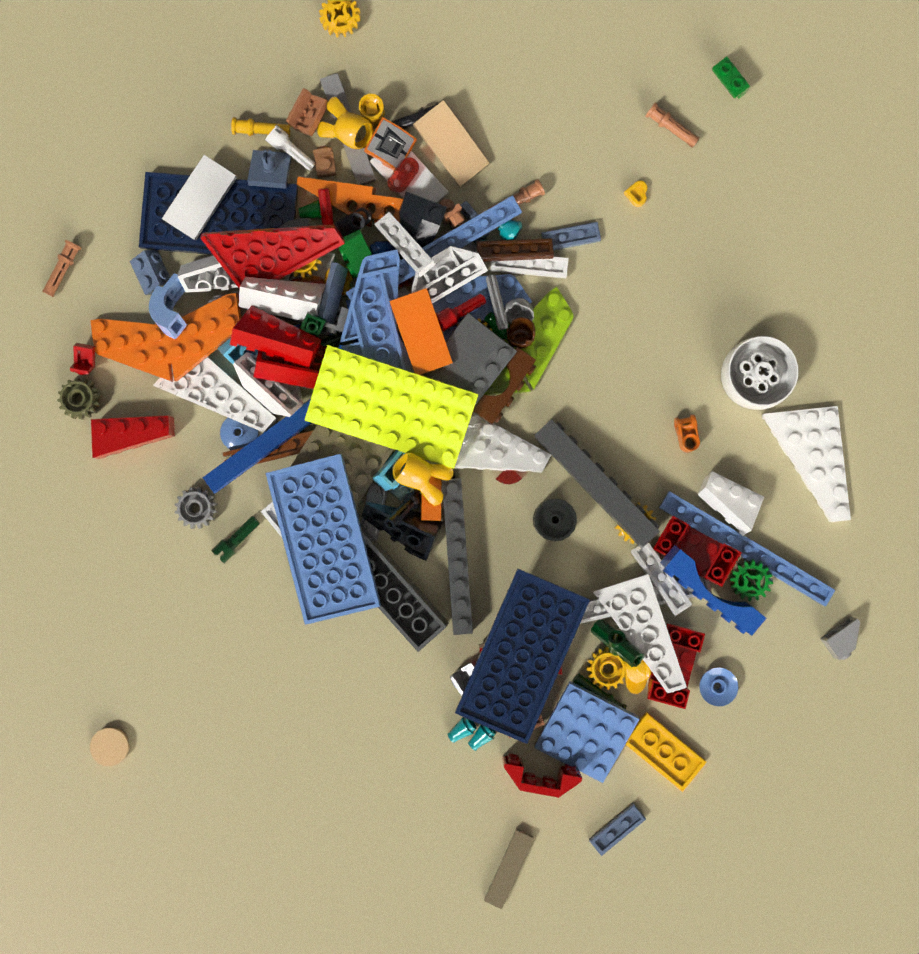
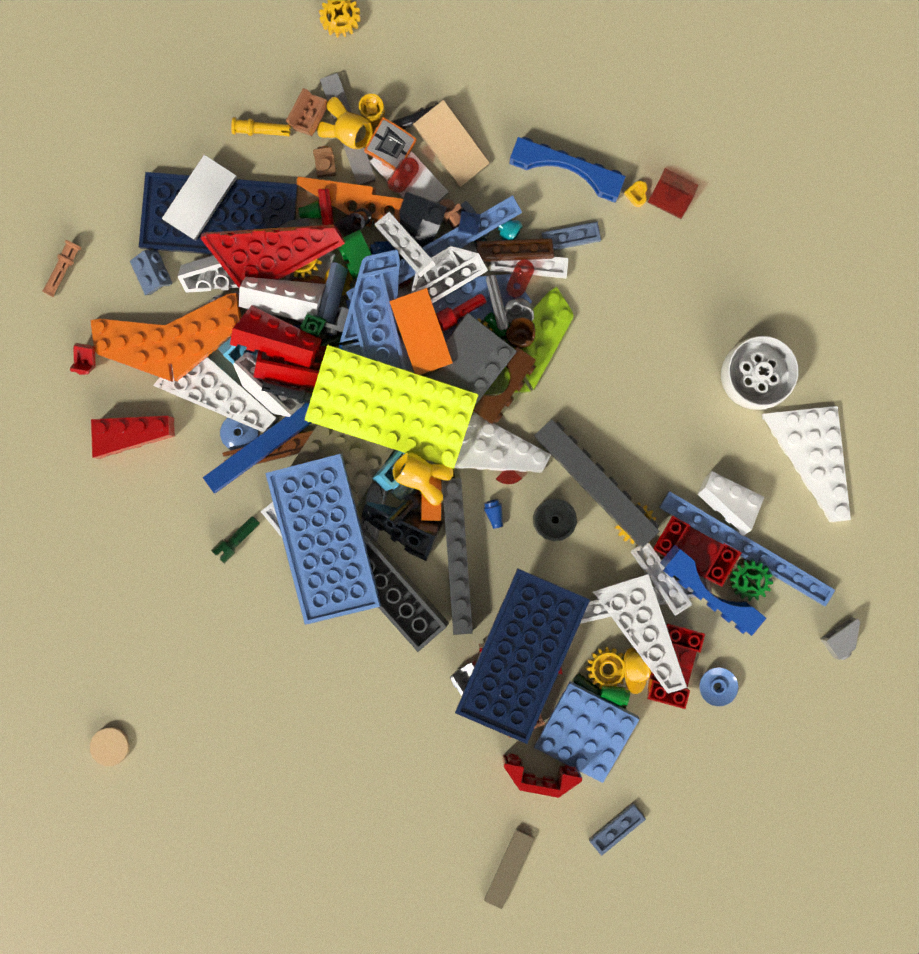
olive gear [57,377,102,420] -> none
light blue arch [149,273,187,340] -> none
light grey gear [174,487,218,529] -> none
sand blue tile [247,149,292,189] -> none
white piece [265,125,315,171] -> none
teal cone [447,717,477,743] -> none
teal cone [468,725,496,751] -> none
nougat pin [488,179,545,209] -> none
dark green piece [591,619,644,667] -> none
yellow tile [626,712,707,792] -> none
nougat pin [645,102,700,148] -> none
orange piece [674,414,700,453] -> none
green bracket [712,56,750,99] -> none
none -> black pin [261,379,313,404]
none -> dark blue plate [458,211,481,235]
none -> blue cone [483,499,504,529]
none -> clear red plate [506,260,534,298]
none -> blue arch [509,137,626,203]
none -> green cone [600,686,630,706]
none -> clear red slope [647,168,698,219]

